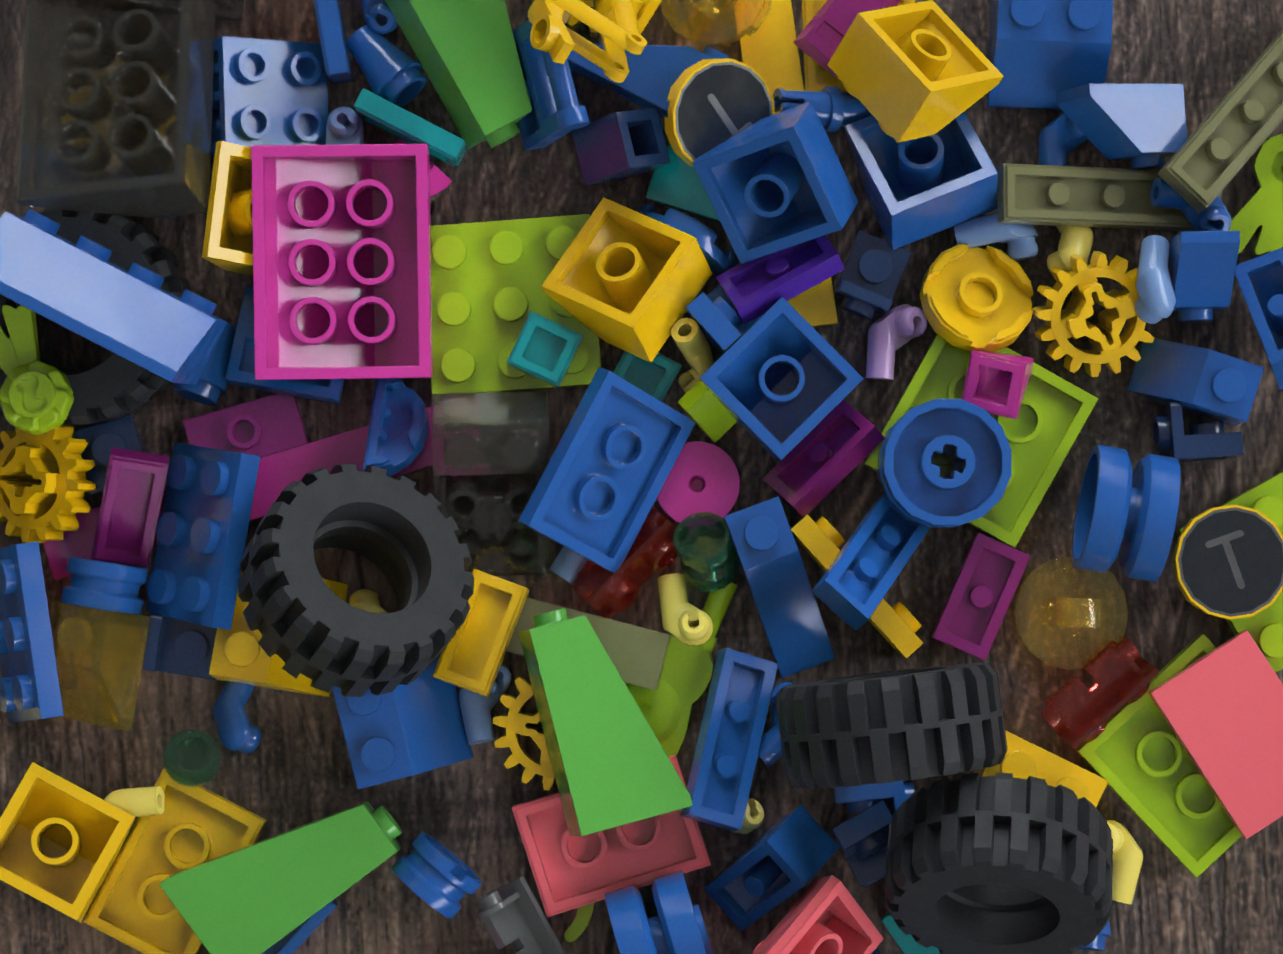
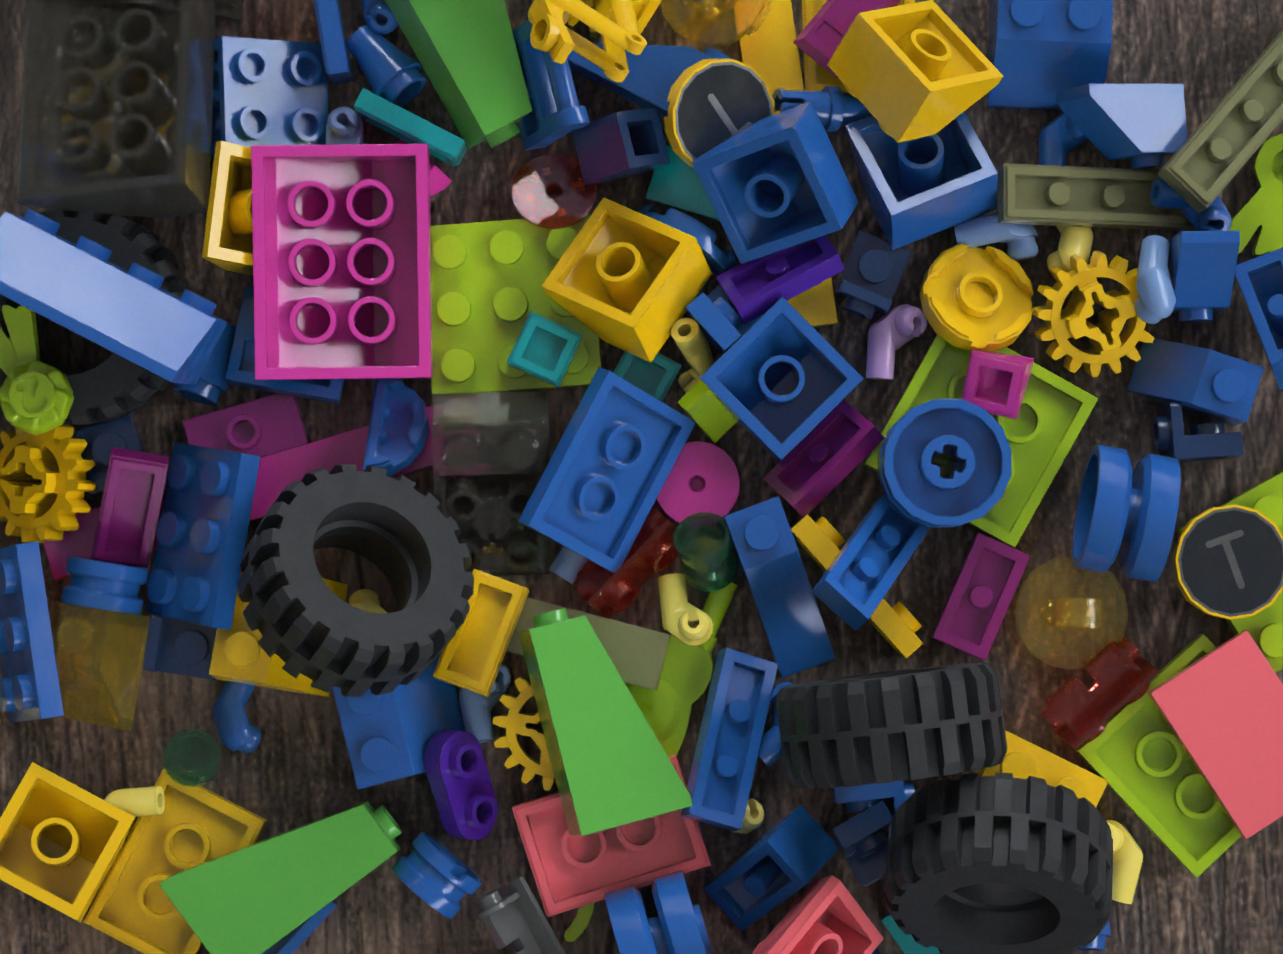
none -> dark purple plate [424,729,498,840]
none -> piece [512,154,597,229]

